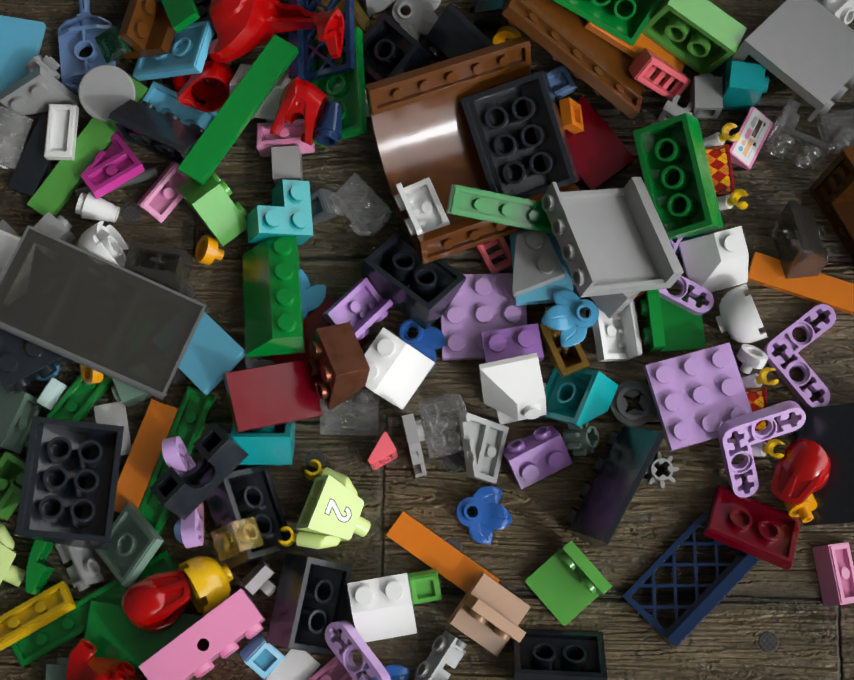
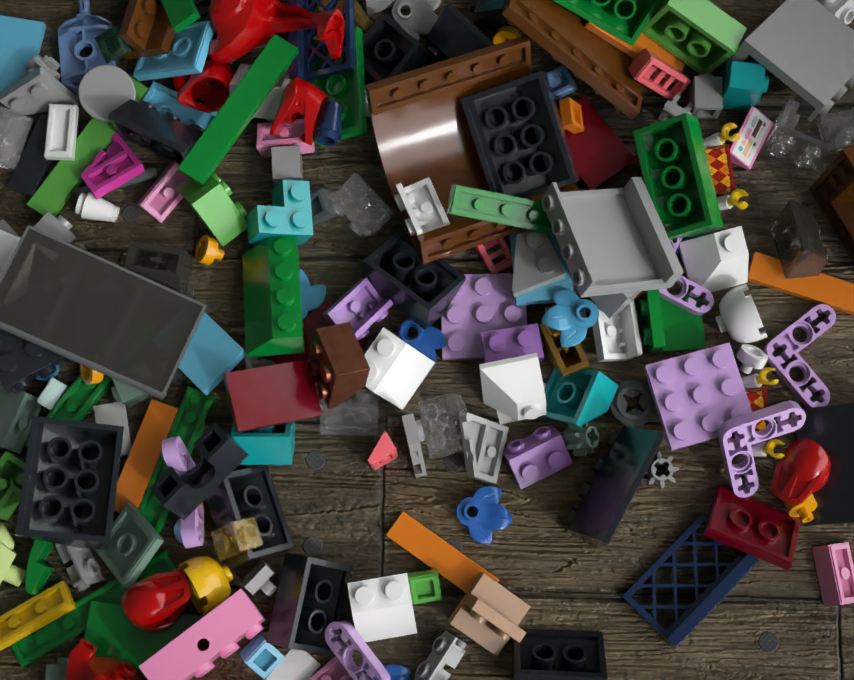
white cylinder [78,221,133,279] -> none
yellowish green torso [278,459,371,549] -> none
bright green bracket [525,540,612,626] -> none

